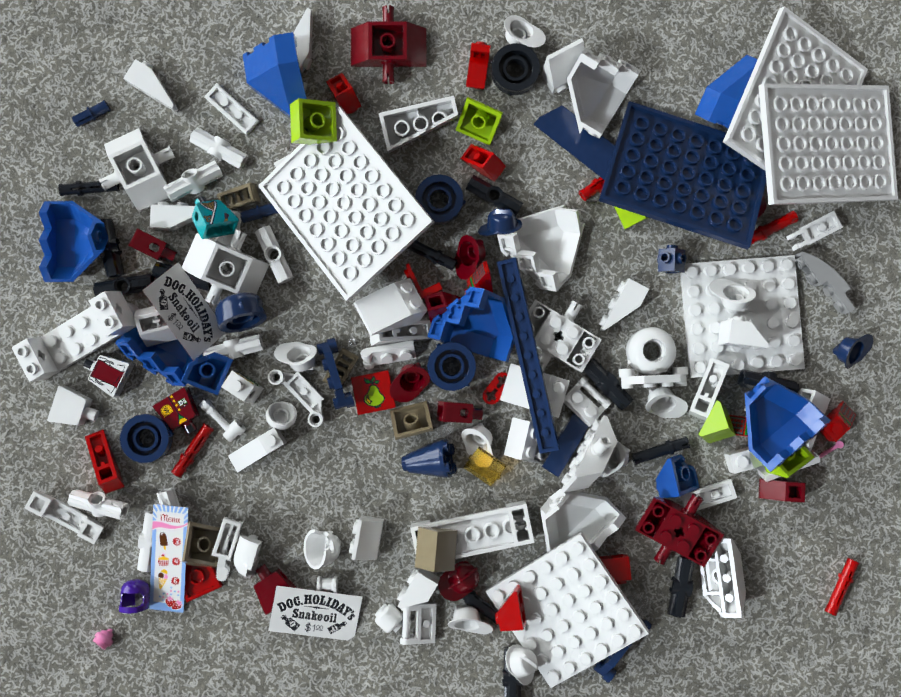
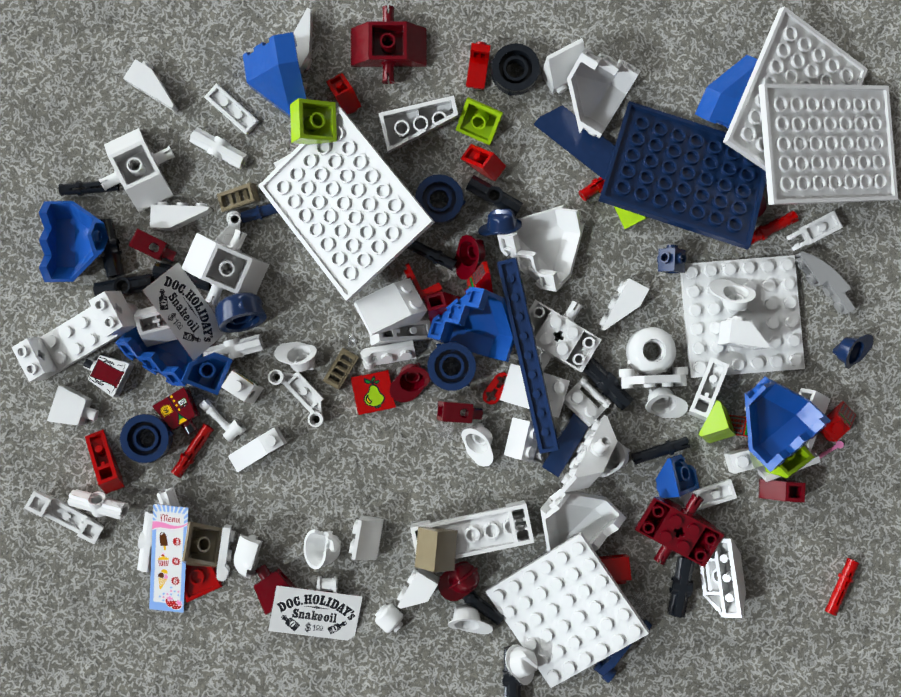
dark blue axle [72,100,111,127] -> none
bright pink plate [93,629,113,650] -> none
dark purple helmet [119,579,150,614] -> none
white piece [163,160,223,202] -> none
teal torso [192,196,239,239] -> none
white tile [212,517,243,561] -> none
white piece [255,225,294,285] -> none
white piece [266,401,297,430] -> none
dark blue plate [316,338,355,410] -> none
dark tan slope [390,401,434,440] -> none
white plate [400,602,436,645] -> none
dark blue cone [401,439,457,478] -> none
clear yellow piece [463,447,507,486] -> none
red slope [495,585,527,631] -> none
white piece [504,15,546,48] -> none
black piece [737,369,799,393] -> none

